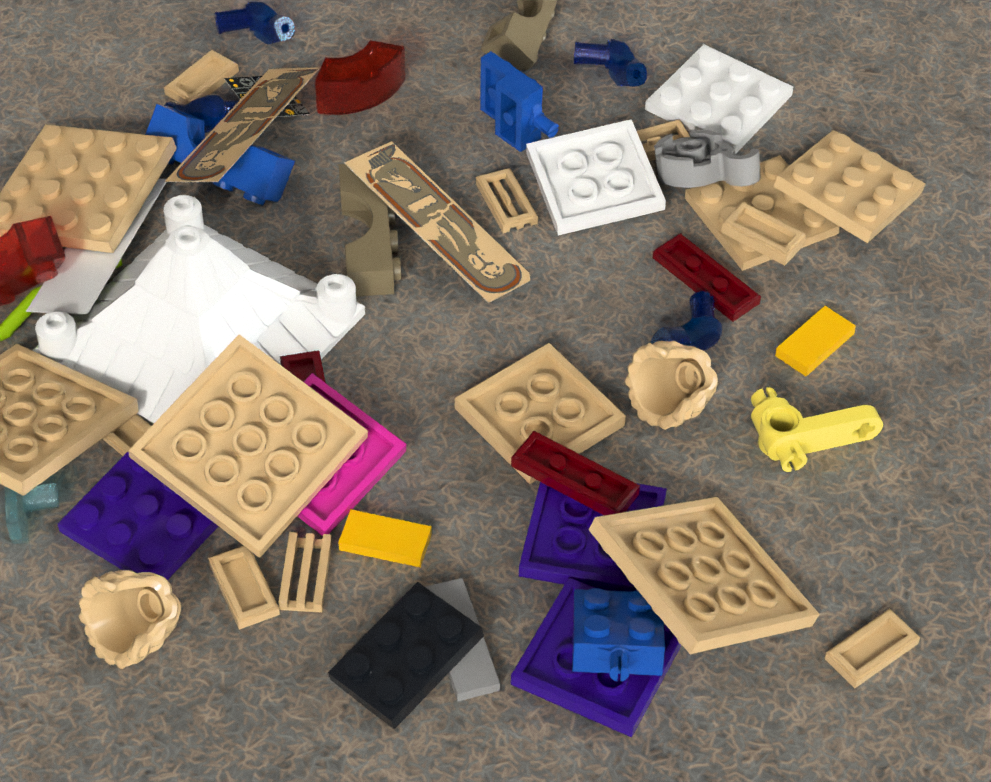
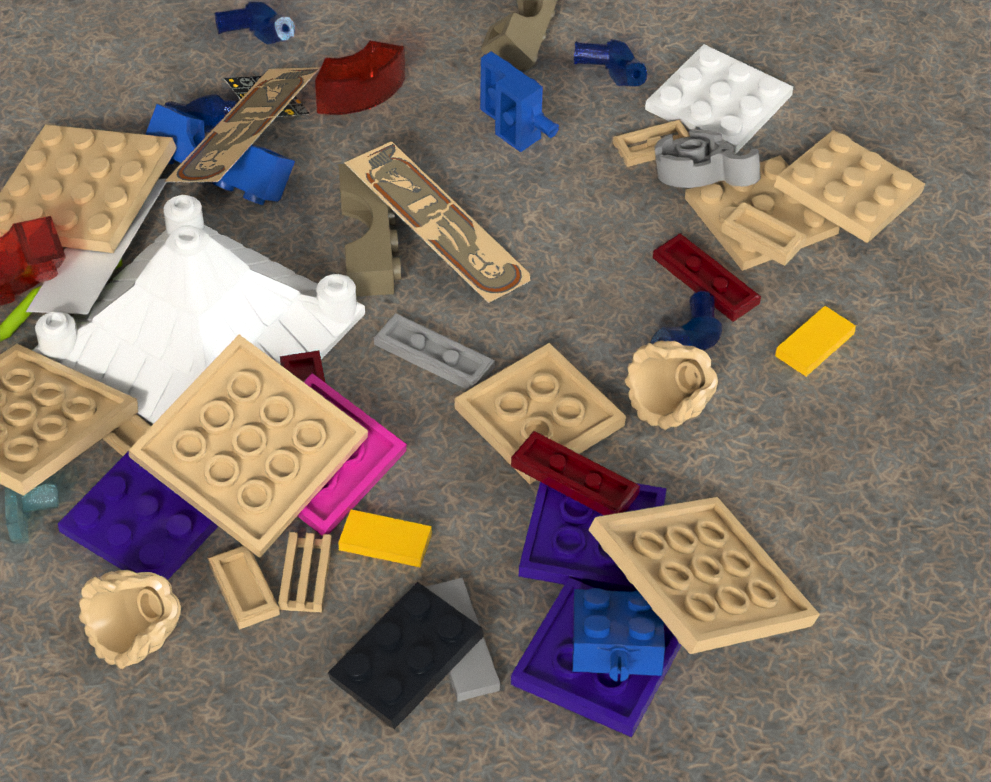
tan tile [164,50,239,109] -> none
tan tile [476,168,538,233] -> none
white plate [526,119,666,235] -> none
light yellow piece [751,387,883,472] -> none
tan tile [825,608,920,688] -> none
none -> light grey tile [374,313,495,390]

